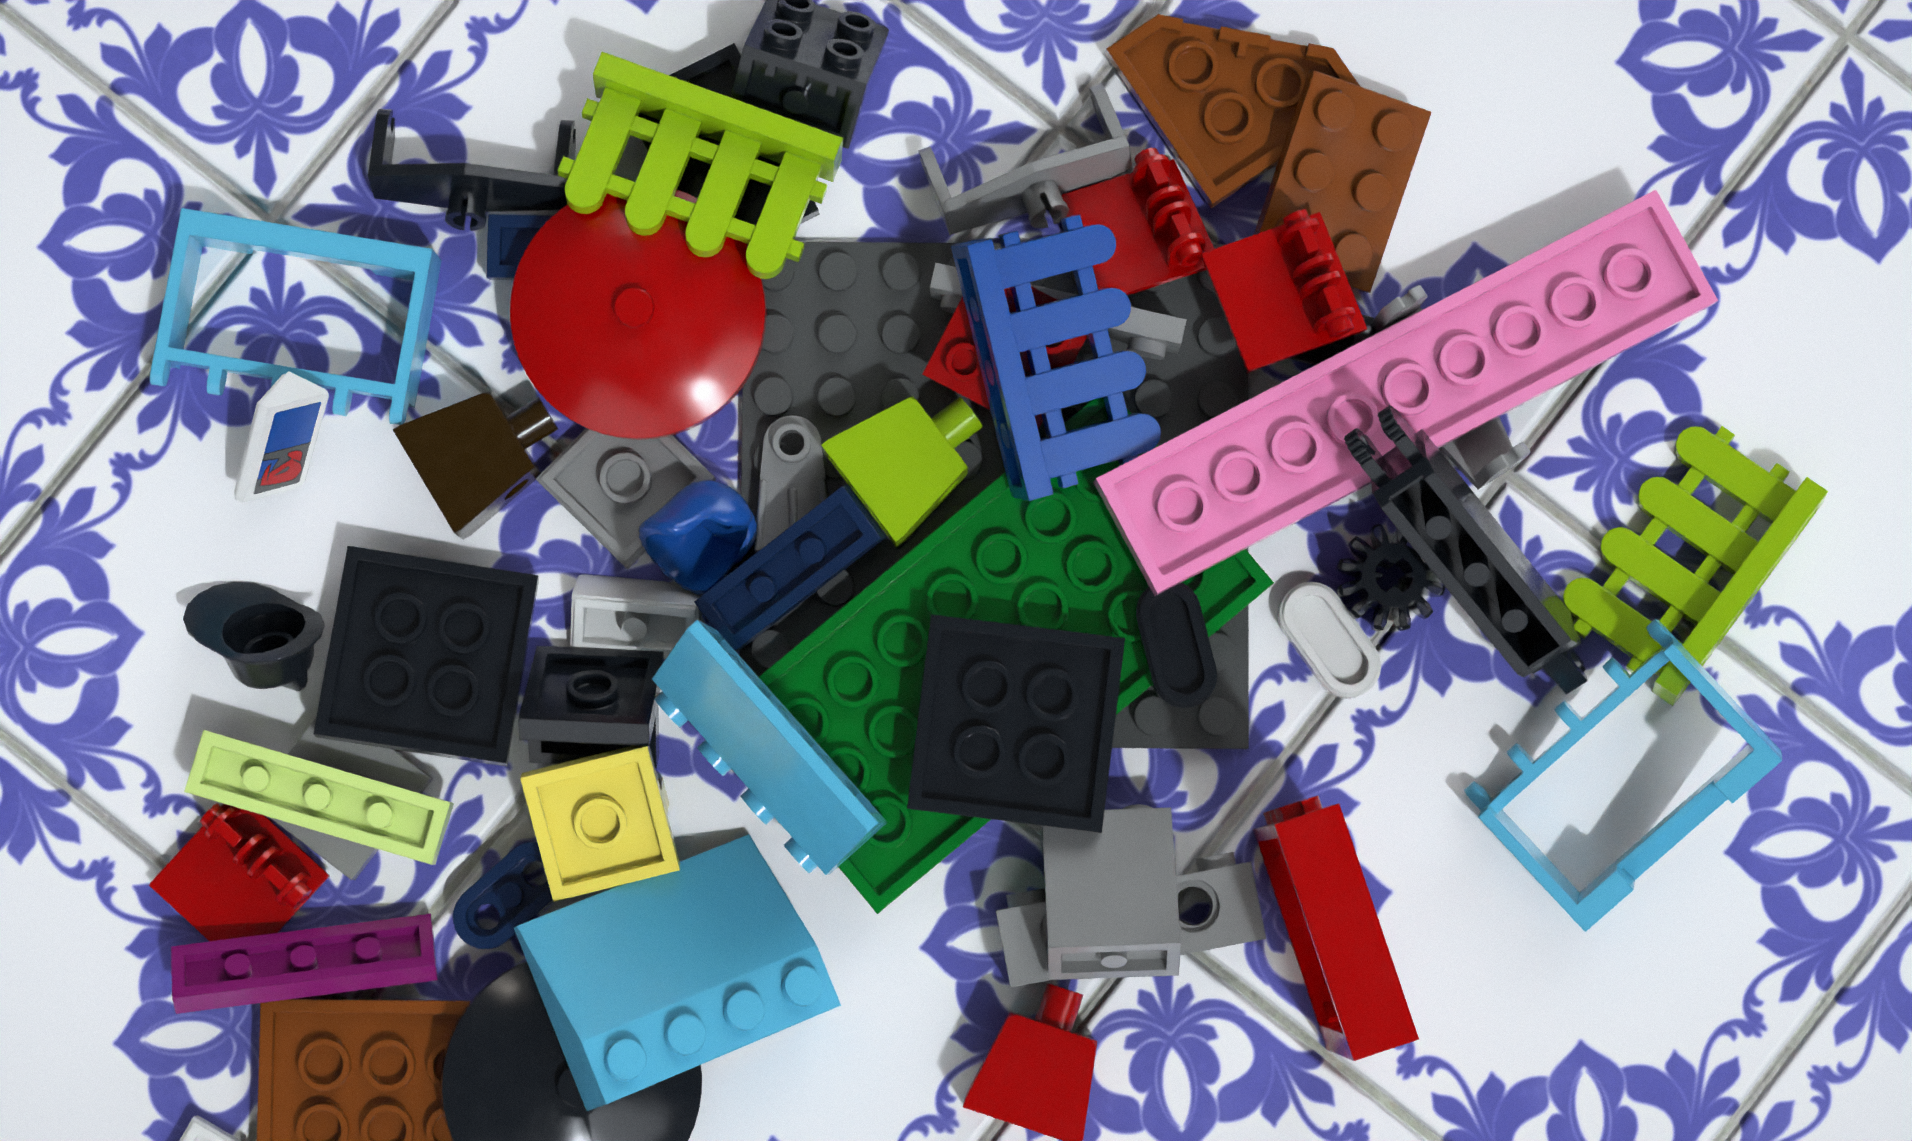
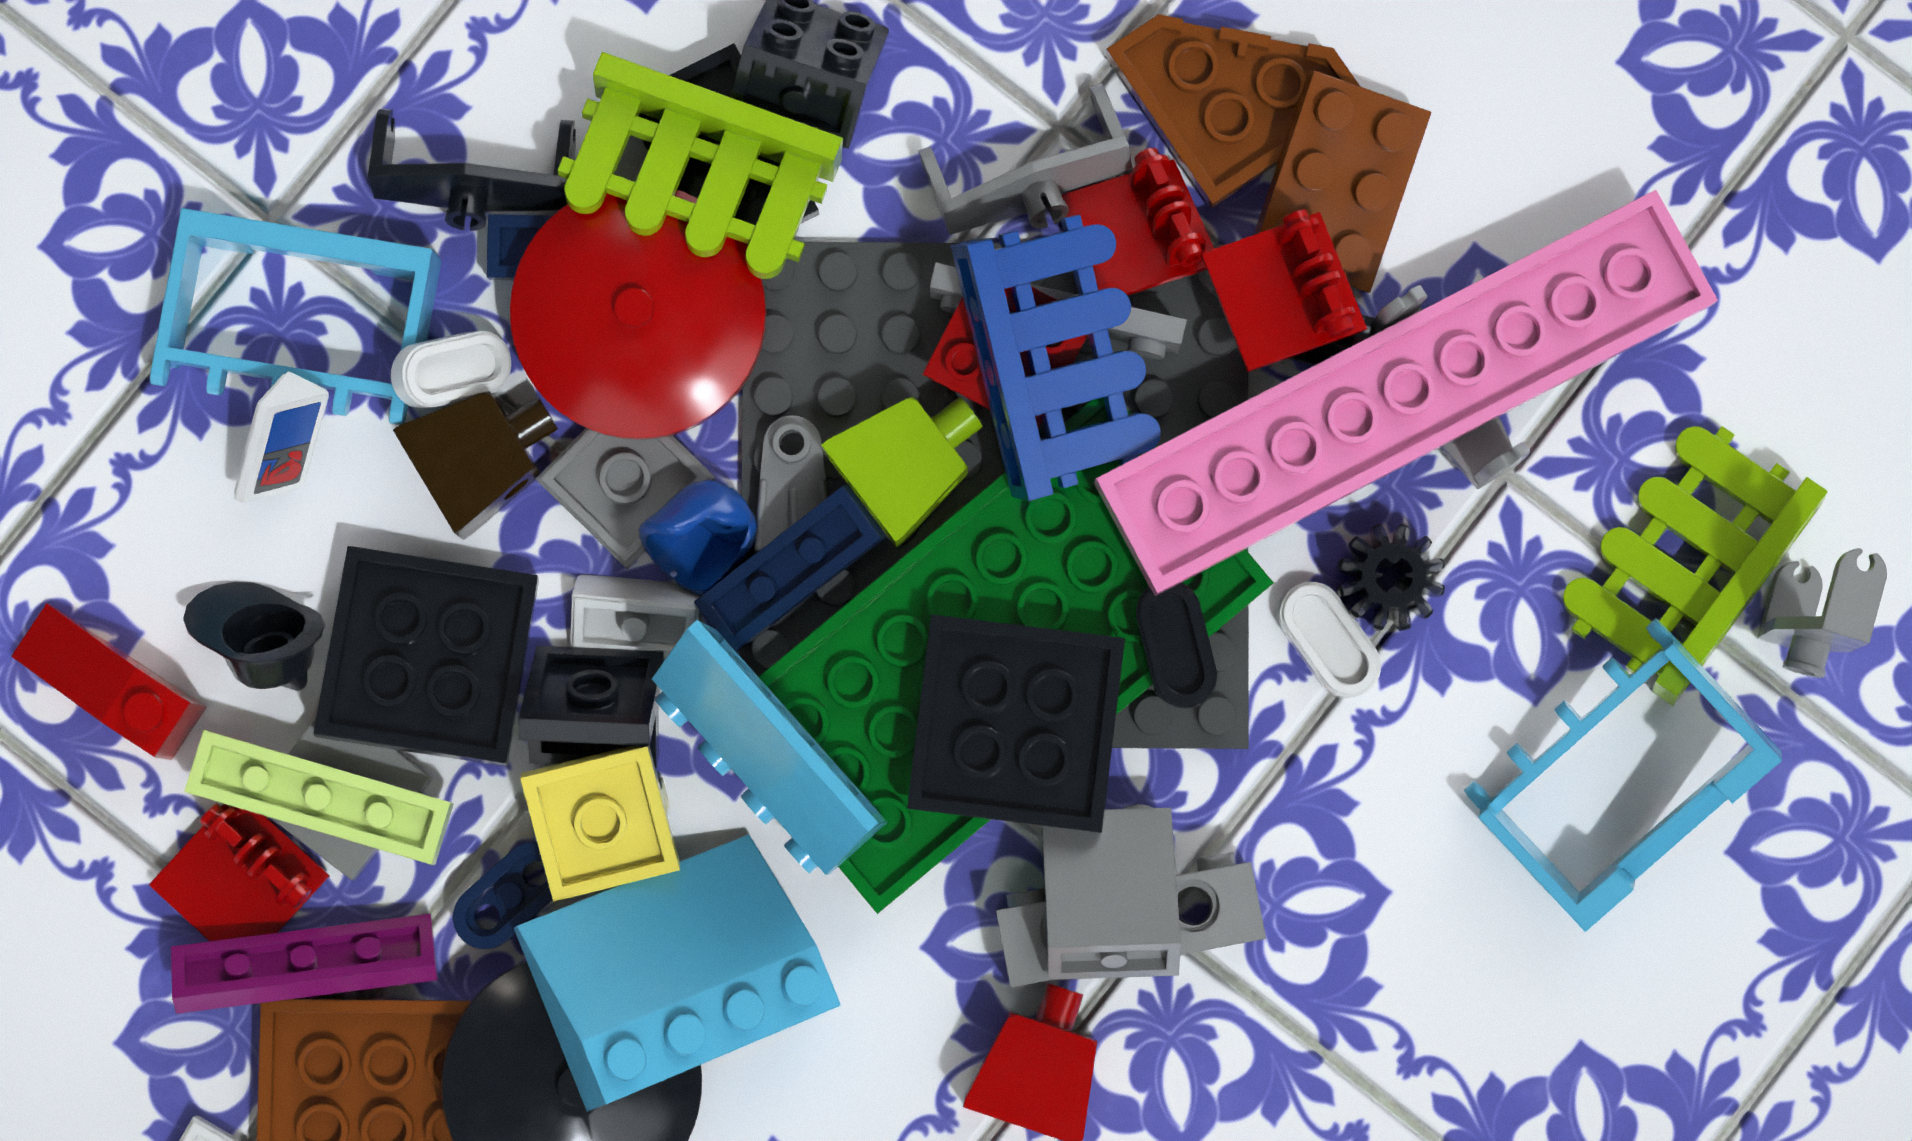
red window [1253,795,1419,1061] -> none
black hinge [1344,405,1588,695] -> none
none -> red slope [11,603,207,760]
none -> white tile [391,331,511,408]
none -> light grey piece [1757,548,1887,678]

